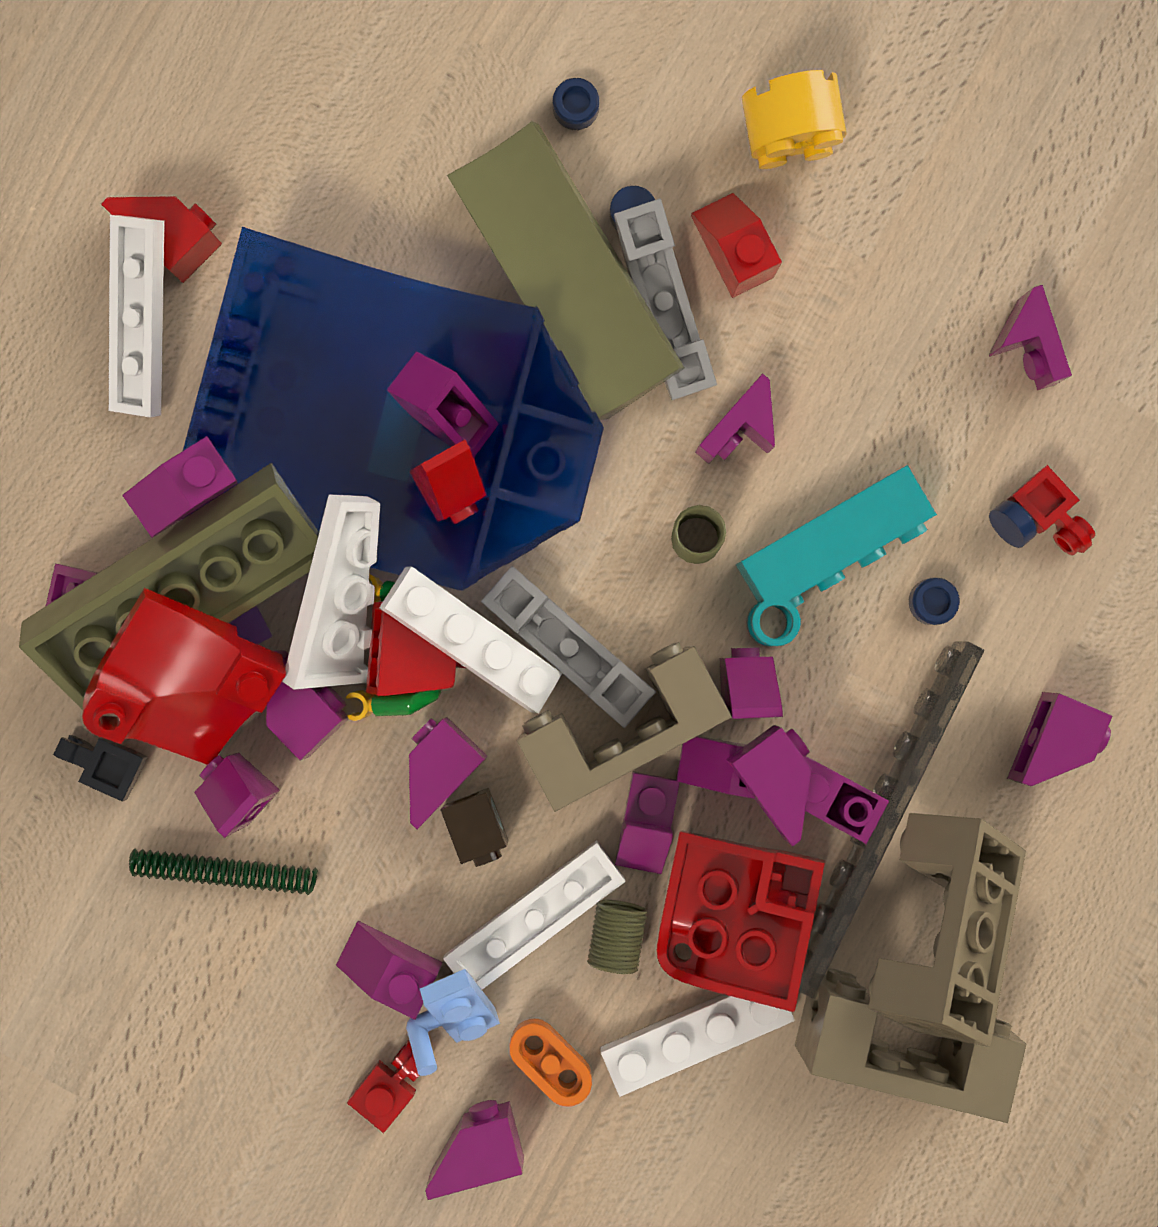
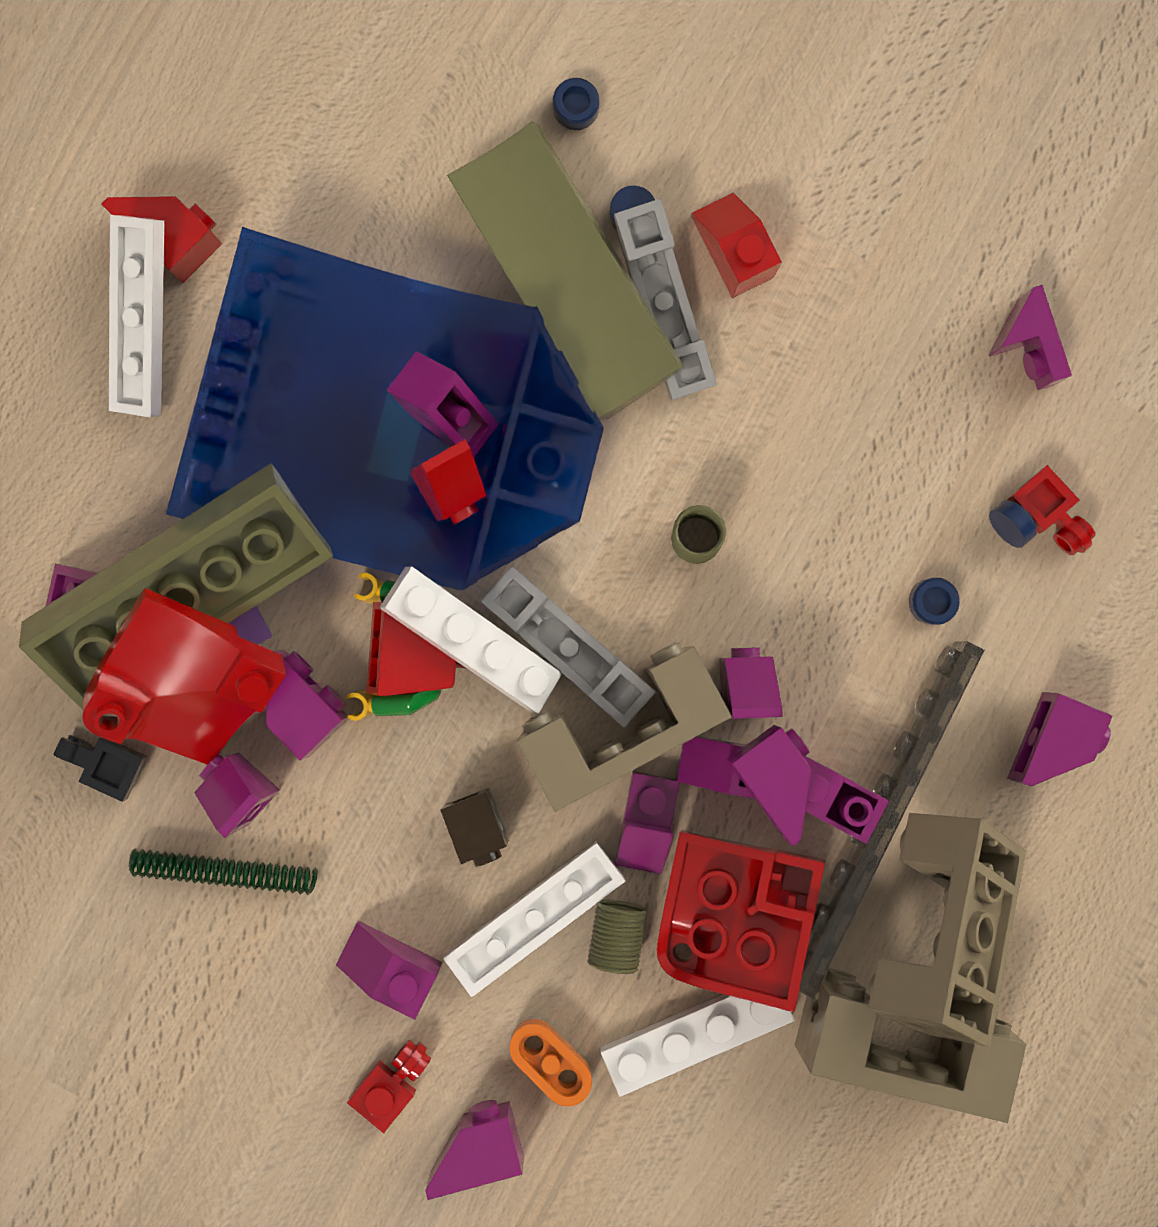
magenta slope [122,436,238,538] -> none
white wing [282,494,380,690] -> none
light blue plate [406,969,500,1076] -> none
magenta slope [409,717,487,830] -> none
magenta slope [695,373,775,464] -> none
teal hinge [736,465,937,646] -> none
yellow brick [742,70,847,169] -> none

